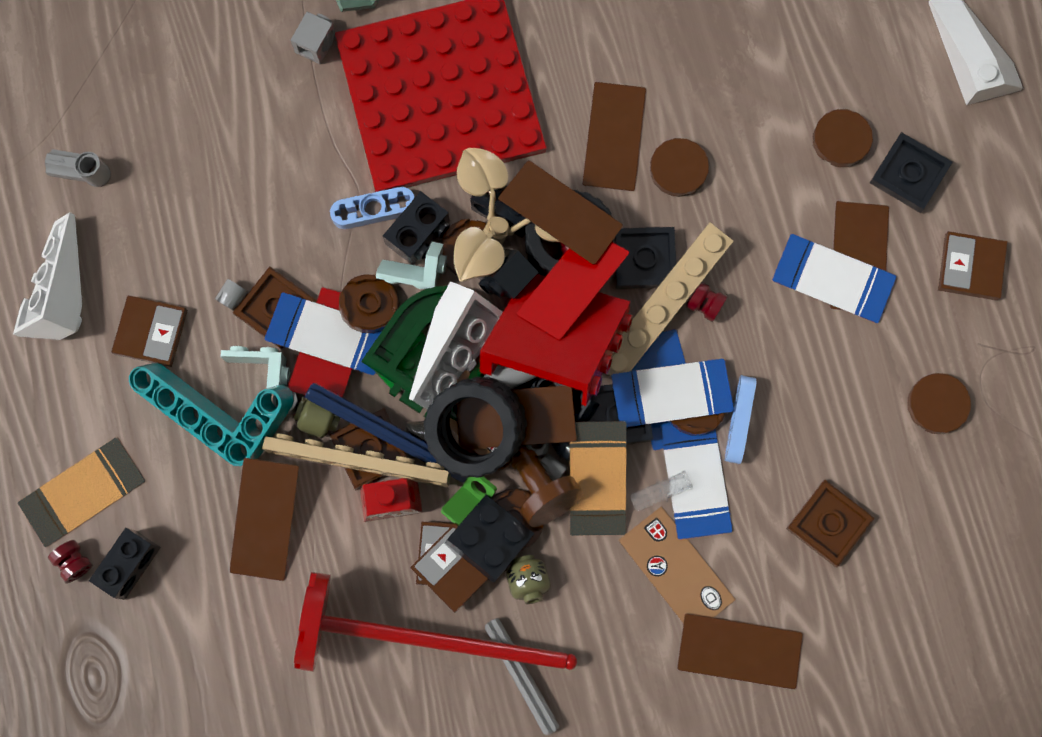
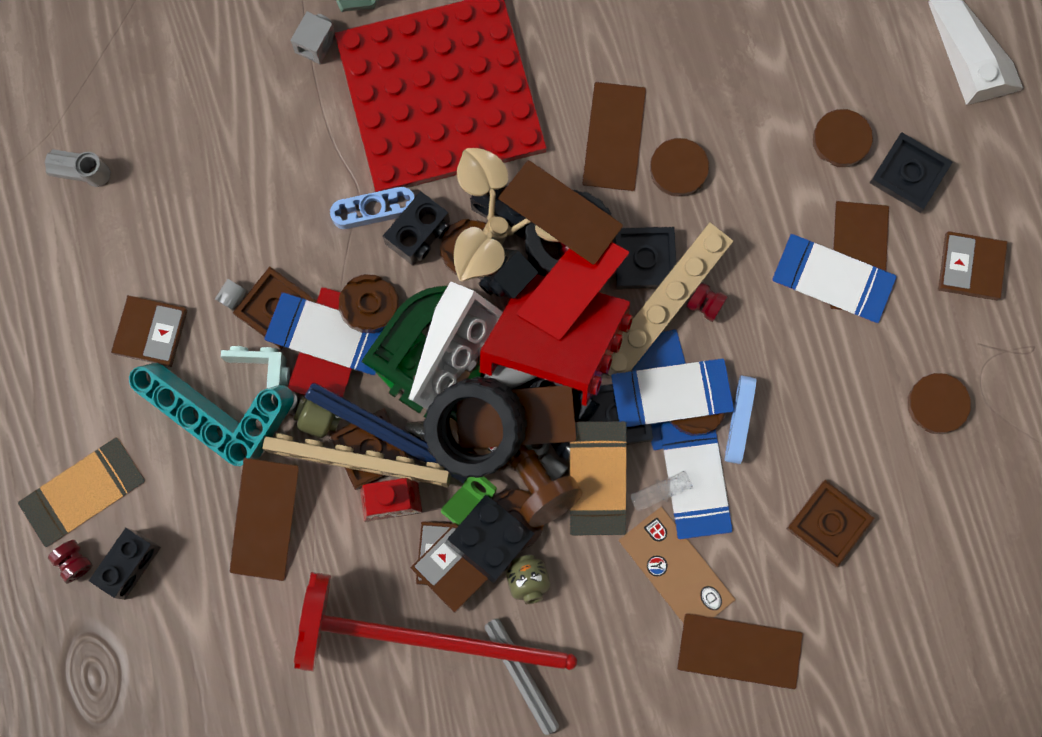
white wedge [13,212,82,340] -> none
light aqua bracket [376,242,447,289] -> none

